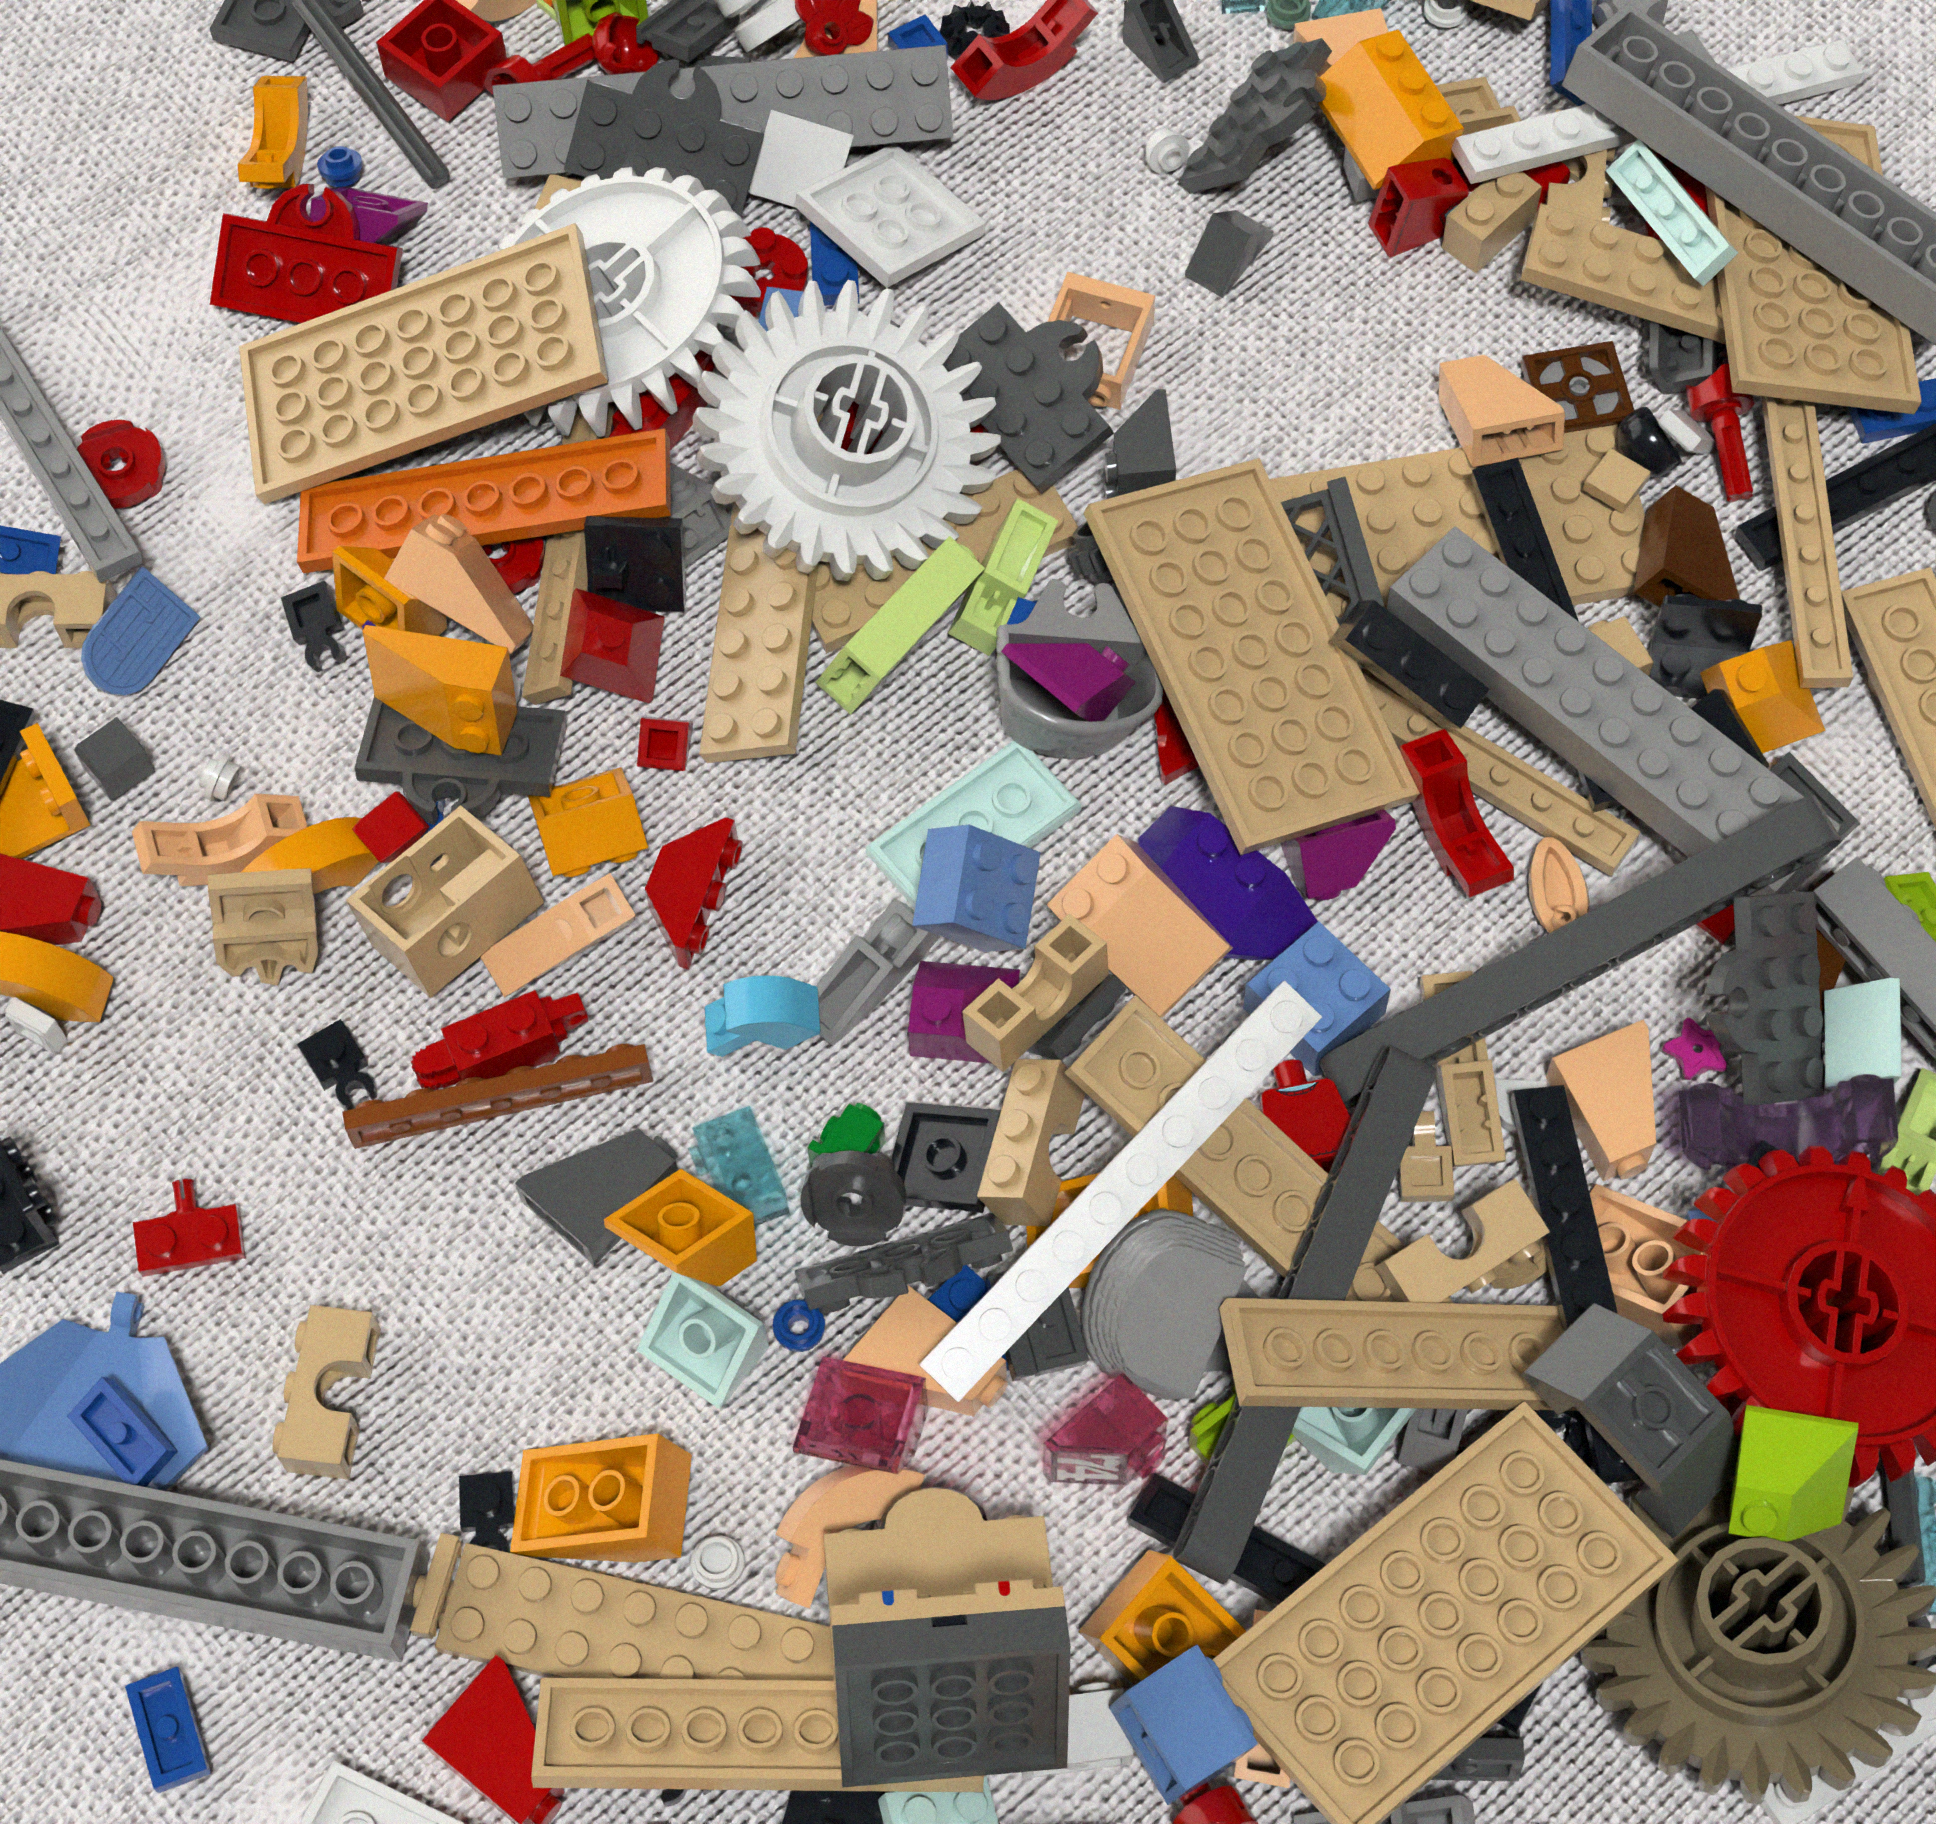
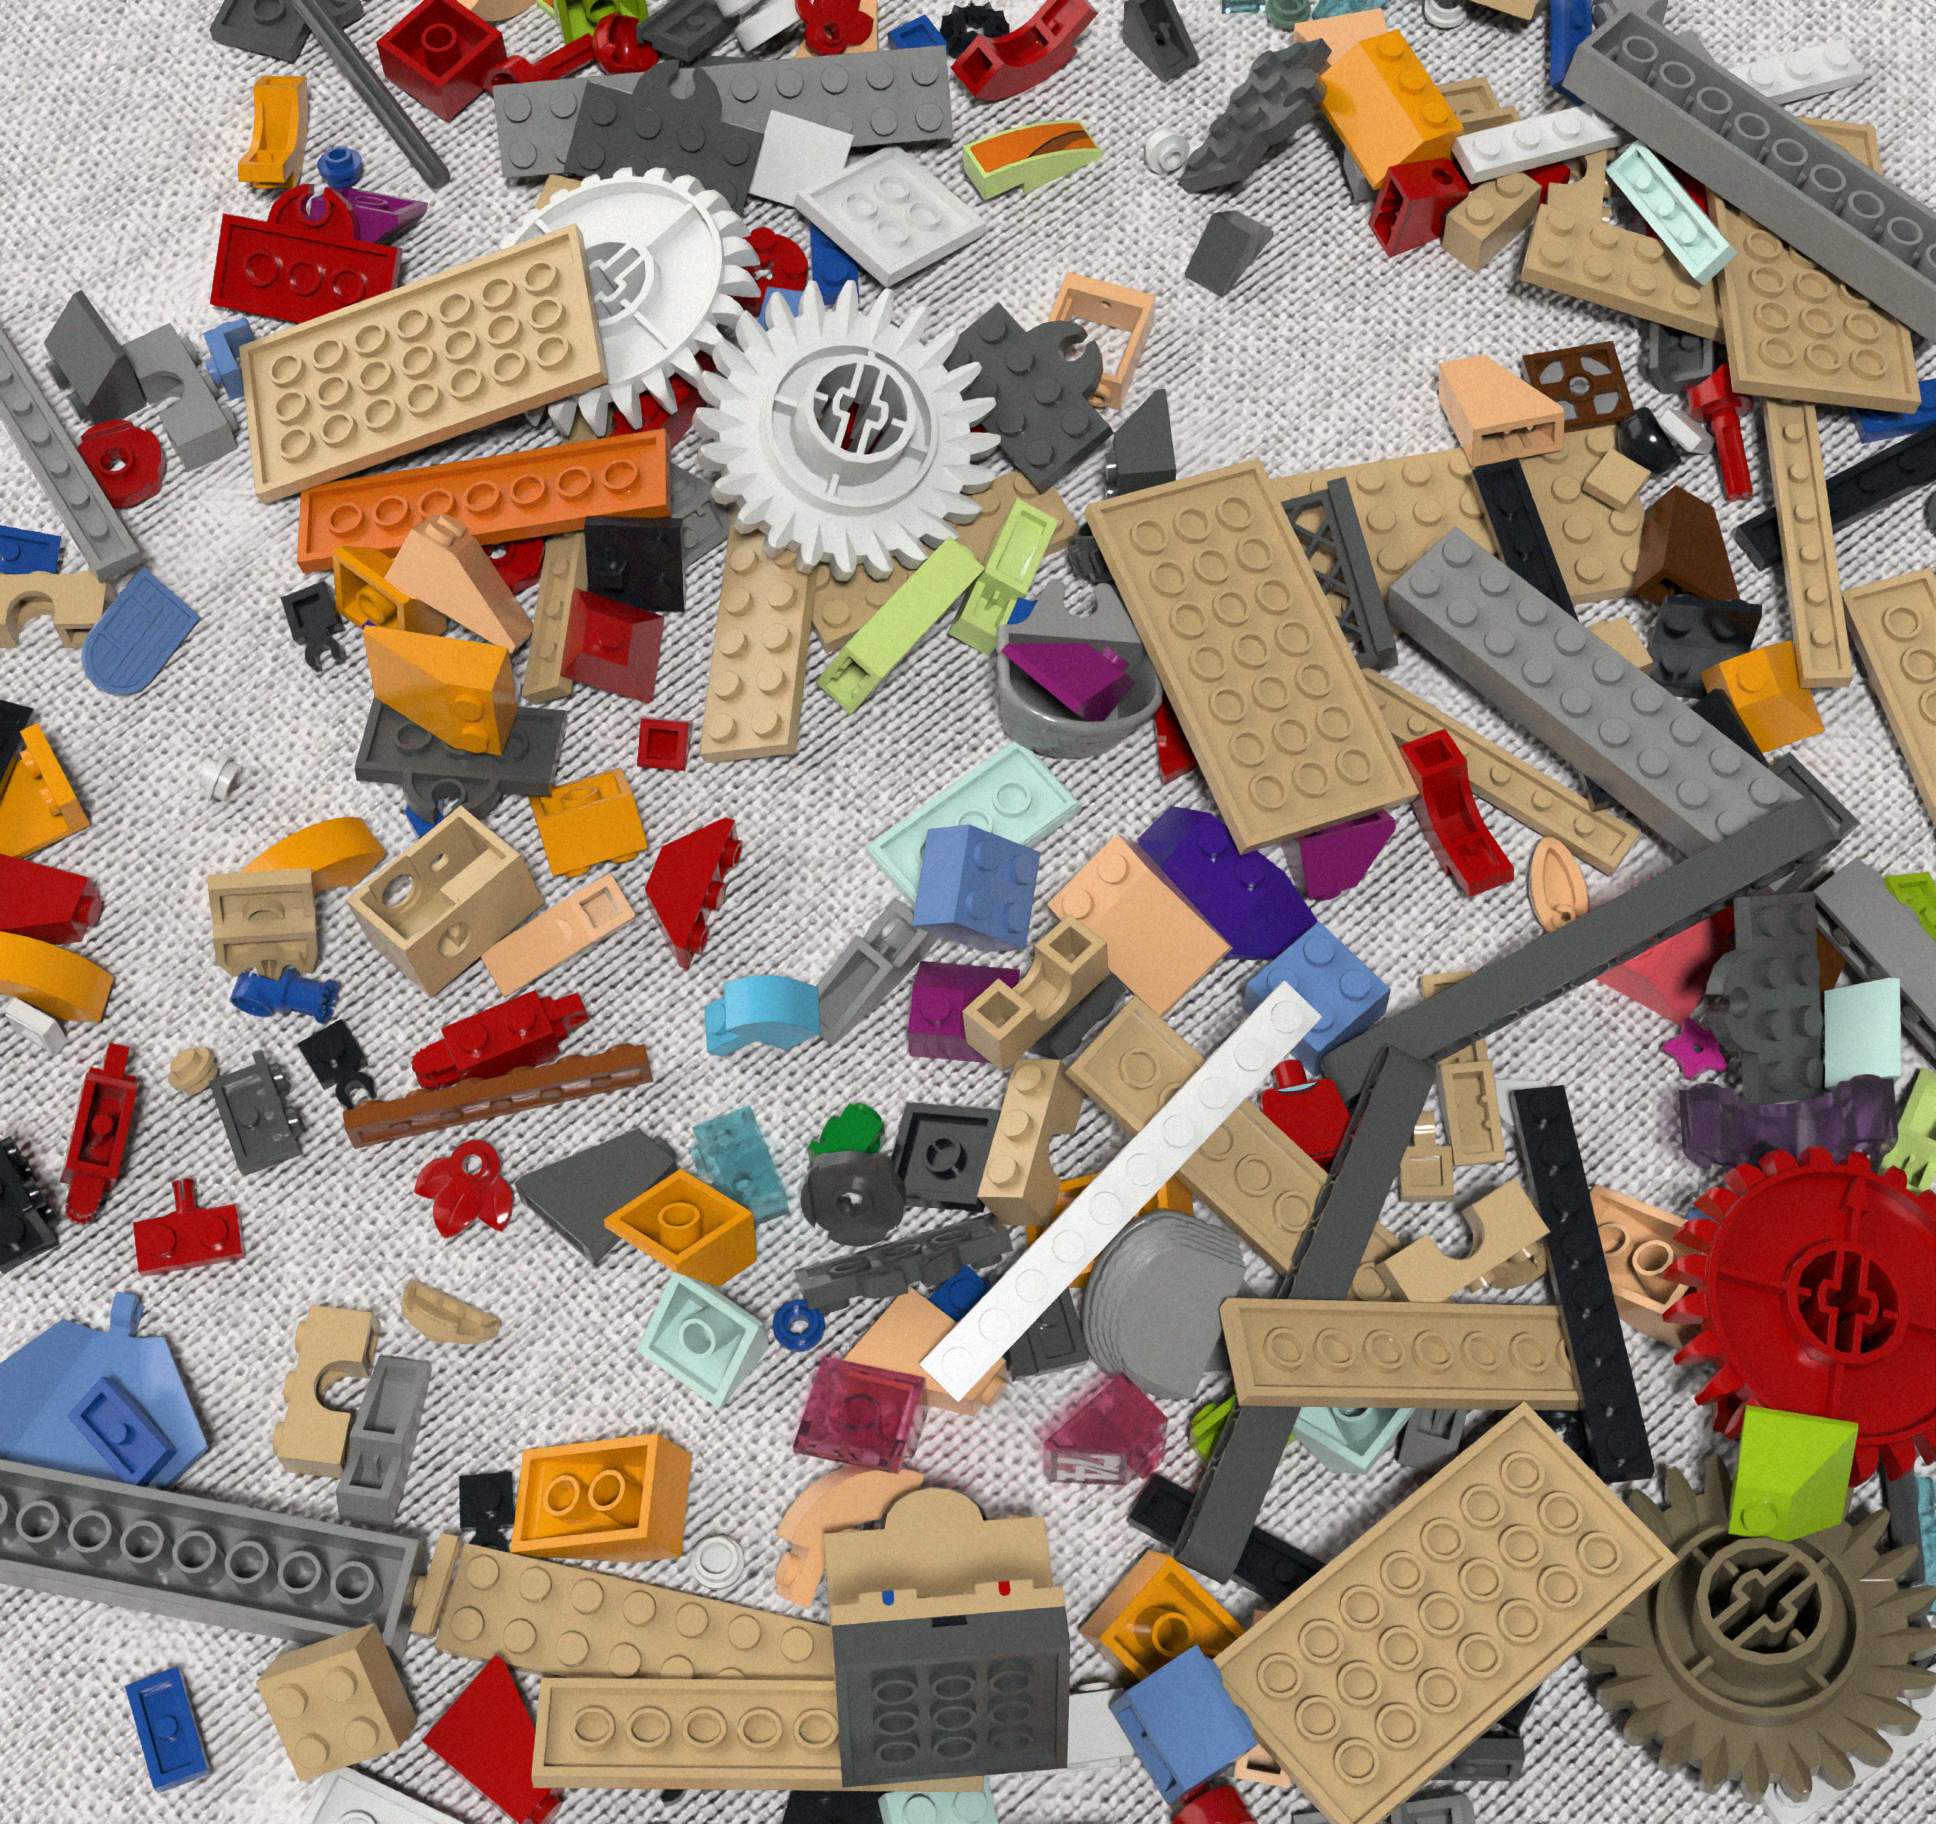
dark grey piece [74,717,155,800] -> none
light nougat arch [132,794,307,886] -> none
red slope [352,791,429,863] -> none
black brick [1330,599,1490,729] -> none
dark grey slope [1521,1303,1739,1538] -> none
light nougat slope [1546,1019,1656,1181] -> none
none -> dark grey slope [44,290,147,426]
none -> red hinge [60,1042,138,1226]
none -> light grey arch [121,323,239,473]
none -> tan plate [168,1047,218,1095]
none -> medium blue bracket [203,318,255,401]
none -> dark grey bracket [209,1049,304,1176]
none -> blue connector [230,969,339,1025]
none -> tan brick [256,1623,418,1782]
none -> light grey slope [336,1356,431,1526]
none -> tan plate [400,1279,501,1344]
none -> red plate [414,1140,514,1238]
none -> slope [963,120,1103,200]
none -> coral slope [1595,876,1732,1027]

